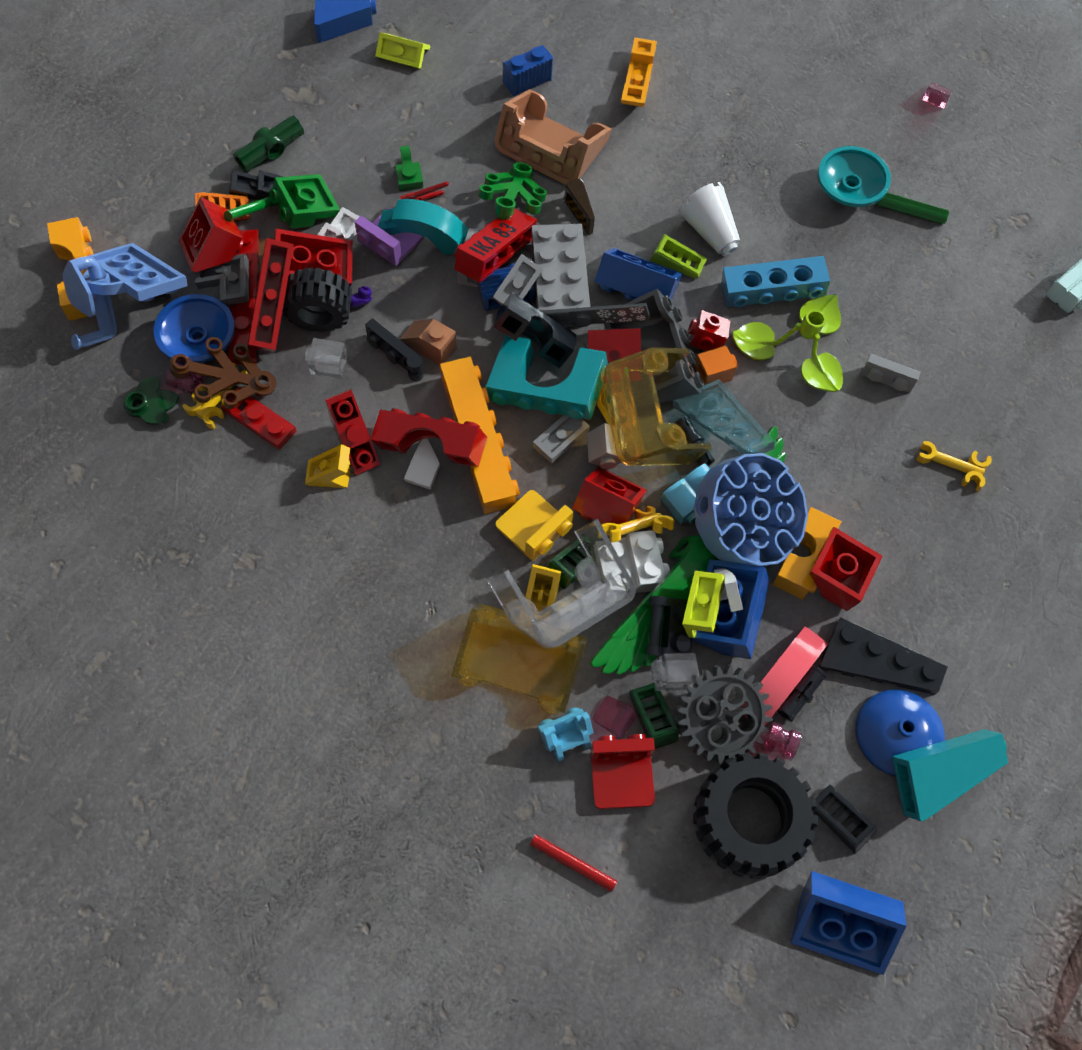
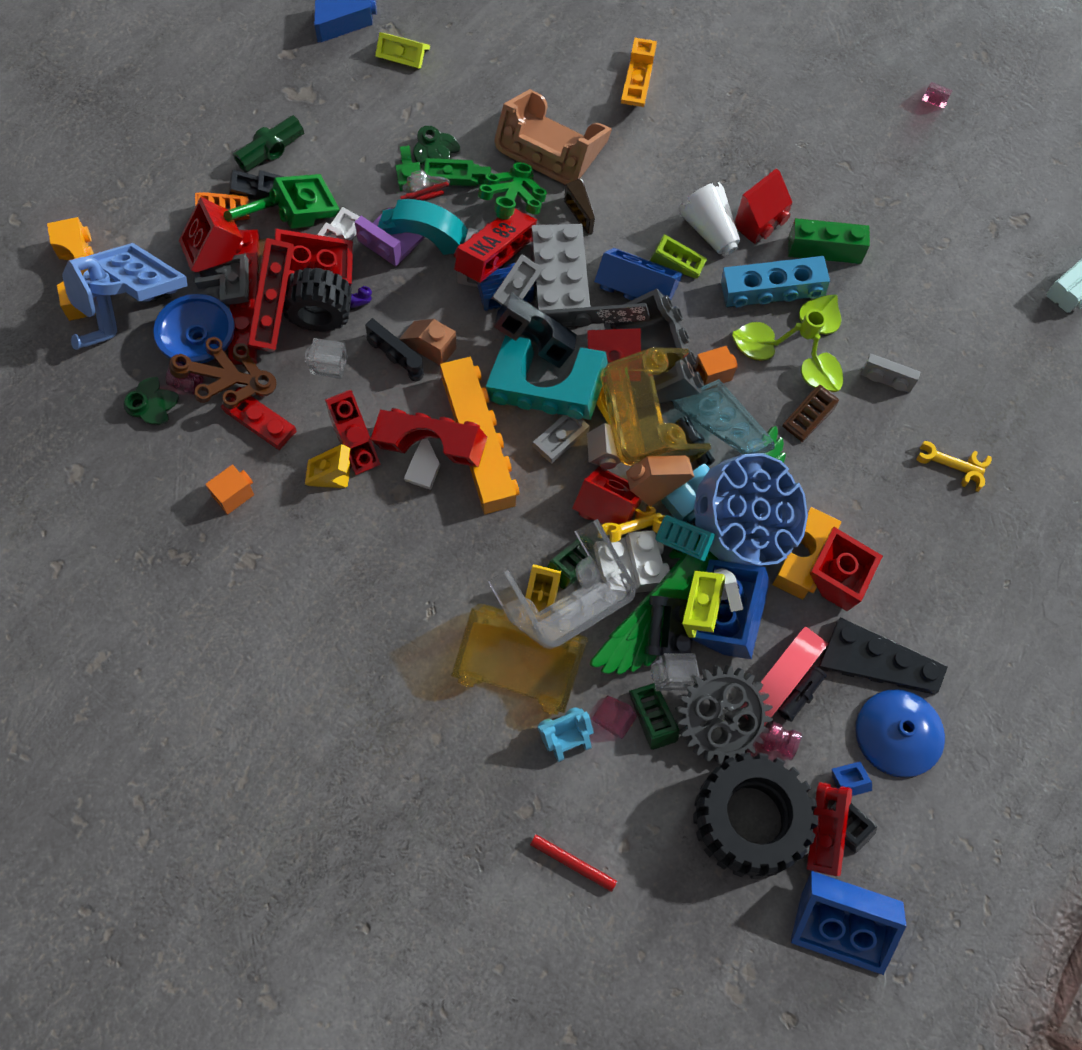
yellow bar [182,363,248,429] -> none
yellow bracket [496,490,573,562] -> none
blue brick [502,45,553,96] -> none
red bracket [590,734,655,809] -> none
red brick [687,310,730,351] -> none
teal dish [817,146,891,207] -> none
green axle [876,192,949,224] -> none
teal slope [892,729,1008,821] -> none
none -> orange brick [205,464,254,515]
none -> clear plate [403,171,450,193]
none -> dark green plate [413,125,460,164]
none -> green hinge [423,158,491,186]
none -> nougat slope [626,455,694,507]
none -> teal slope [655,515,716,561]
none -> red slope [735,168,793,244]
none -> reddish brown slope [782,385,839,443]
none -> green brick [788,218,870,264]
none -> red plate [807,782,852,876]
none -> blue plate [832,762,872,796]

